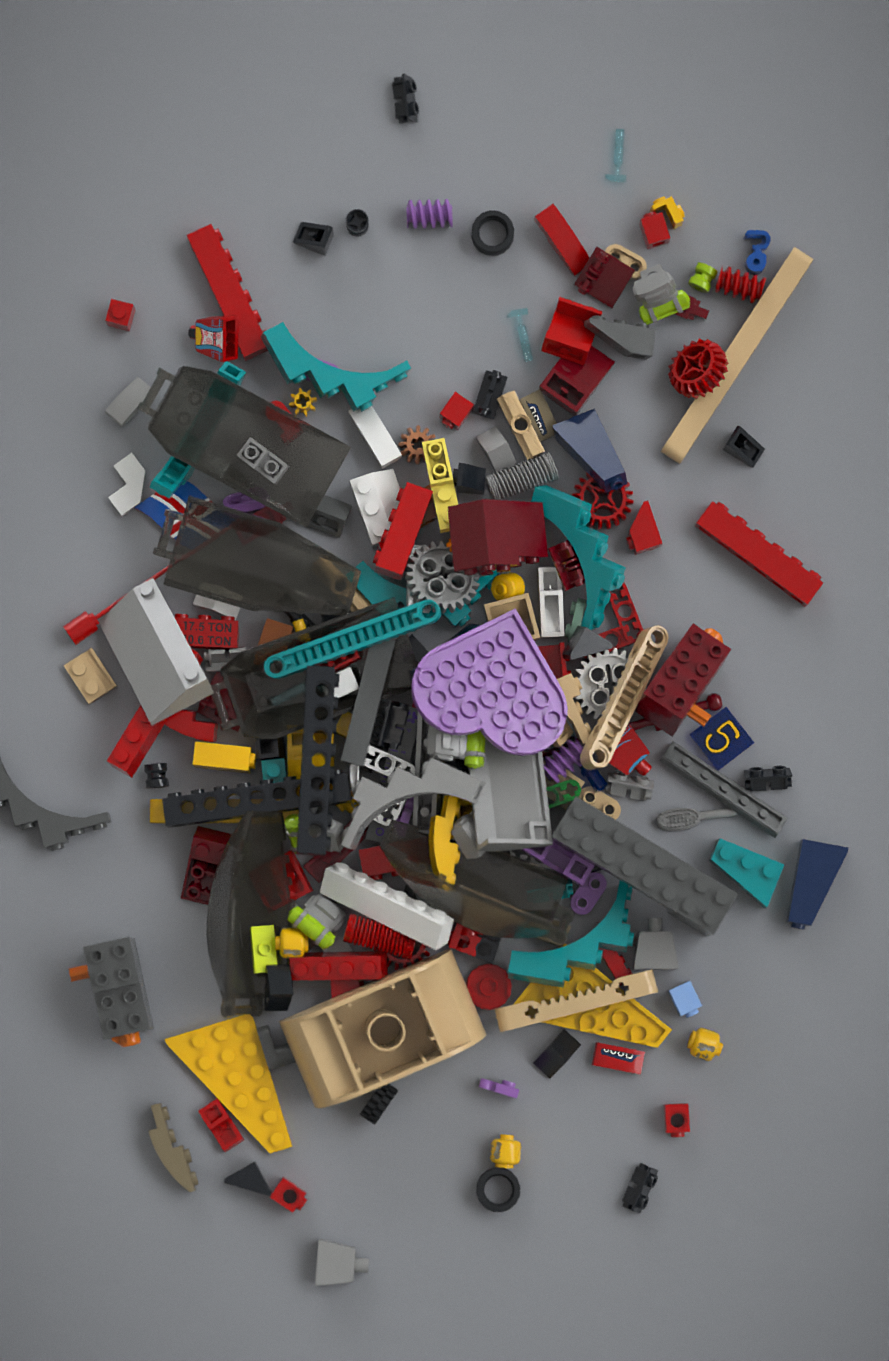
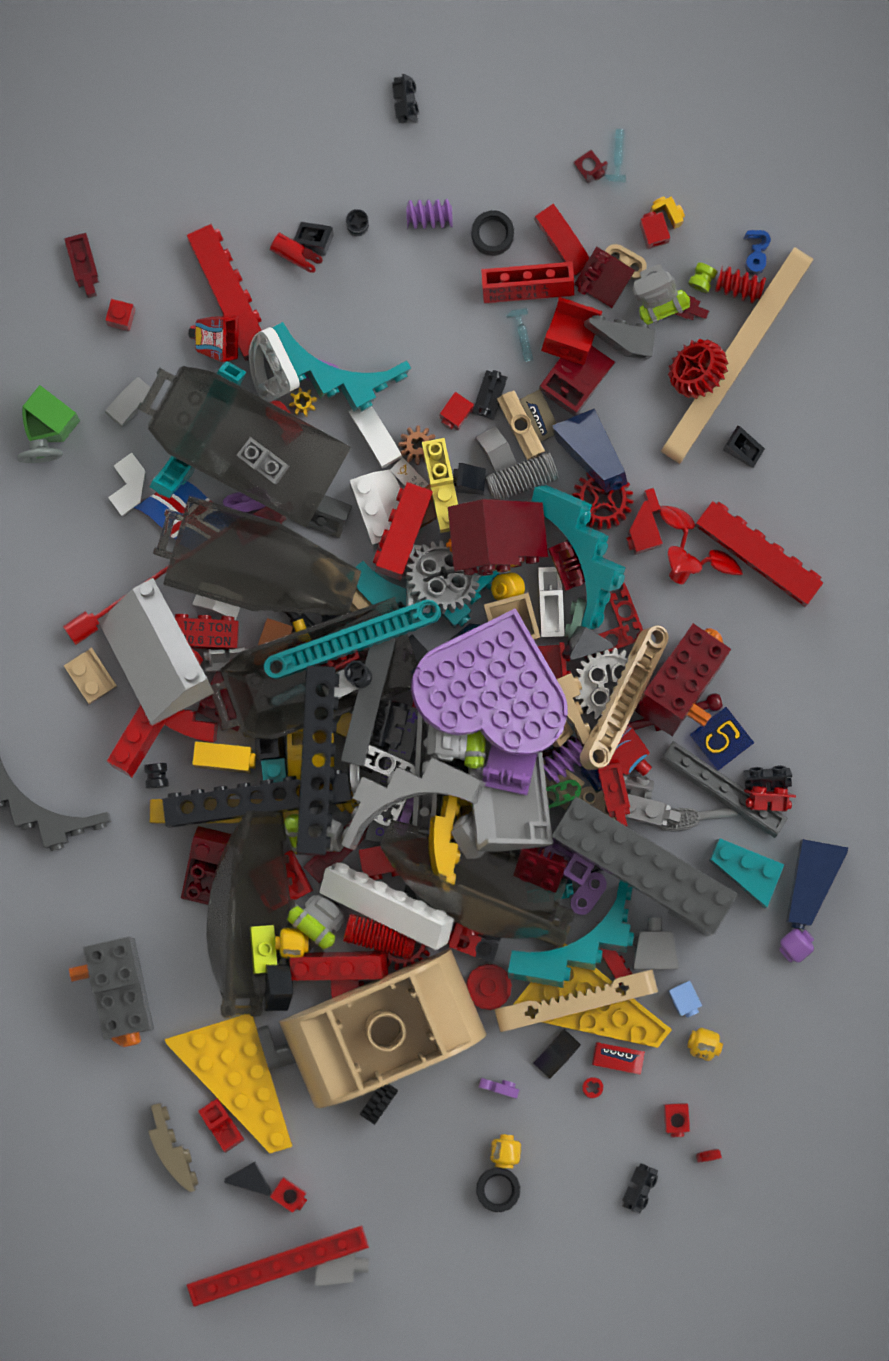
none -> bright green piece [17,385,80,463]
none -> dark red hinge [64,232,99,298]
none -> red tile [186,1225,370,1307]
none -> white beam [249,327,299,403]
none -> red piece [270,232,323,273]
none -> black wheel [344,661,372,688]
none -> white sticker [390,457,429,488]
none -> red brick [481,262,575,303]
none -> medium lavender hinge [483,745,538,796]
none -> dark red hinge [513,847,568,893]
none -> dark red bracket [574,150,608,183]
none -> red bush [582,1077,603,1098]
none -> red hinge [597,762,630,826]
none -> light grey hinge [625,794,682,827]
none -> red tile [644,487,661,514]
none -> red plant [660,506,743,585]
none -> red tile [696,1149,722,1163]
none -> red hinge [744,786,796,812]
none -> medium lavender head [779,928,814,963]

